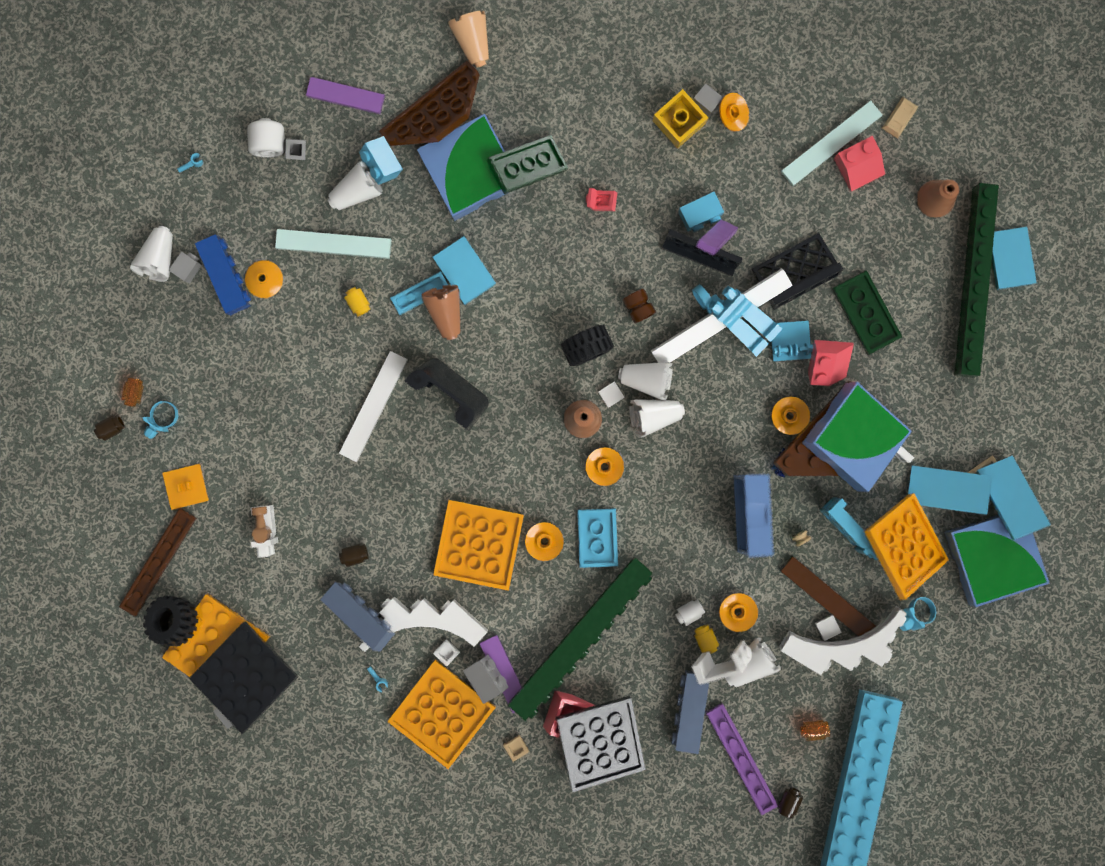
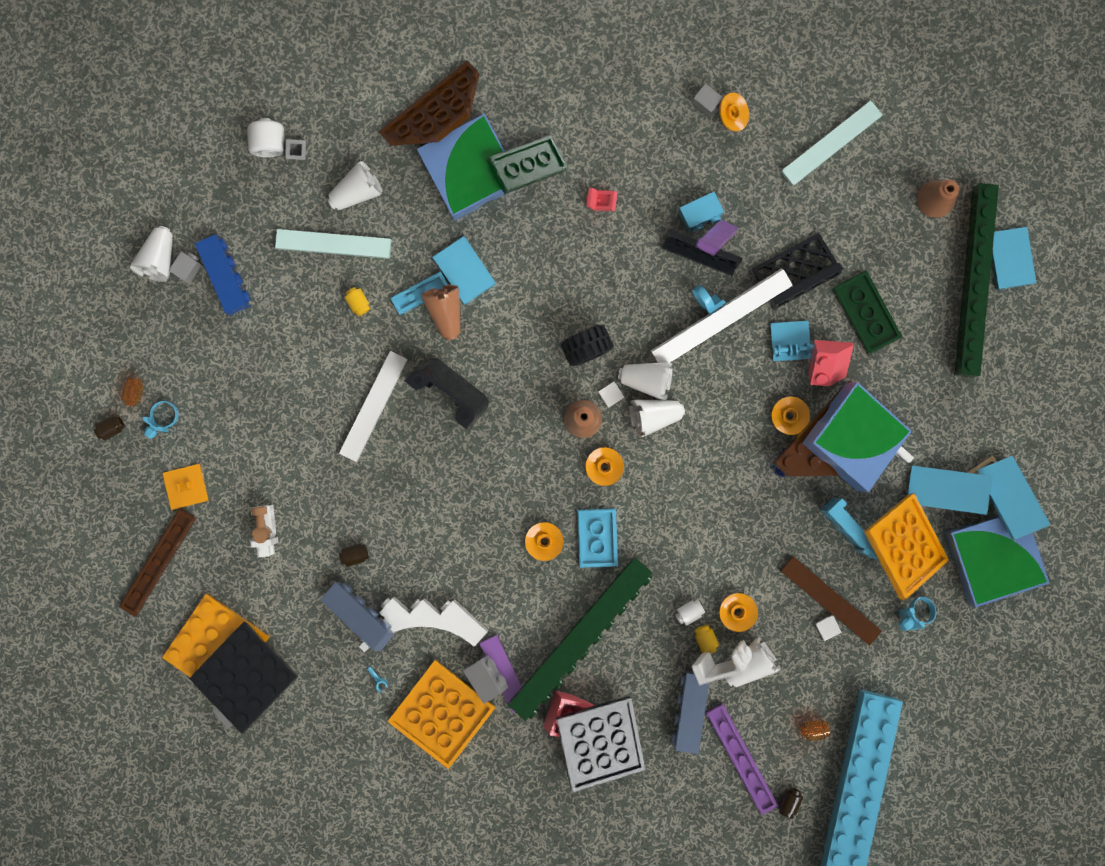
black tyre [143,595,198,647] -> none
medium azure hand [177,153,203,172] -> none
light orange dish [245,260,283,298] -> none
medium lavender tile [306,77,385,114] -> none
medium azure brick [359,136,403,185] -> none
light orange plate [433,500,524,591] -> none
white tile [433,639,460,666] -> none
light nougat cone [448,11,489,68] -> none
tan tile [503,734,530,762] -> none
reddish brown wheel [622,288,656,324] -> none
yellow brick [652,89,709,149] -> none
medium azure hips [709,286,782,357] -> none
medium blue tile [734,474,773,557] -> none
white arch [779,606,907,675] -> none
tan bush [791,530,811,547] -> none
coral slope [833,136,885,192] -> none
tan tile [882,97,918,139] -> none

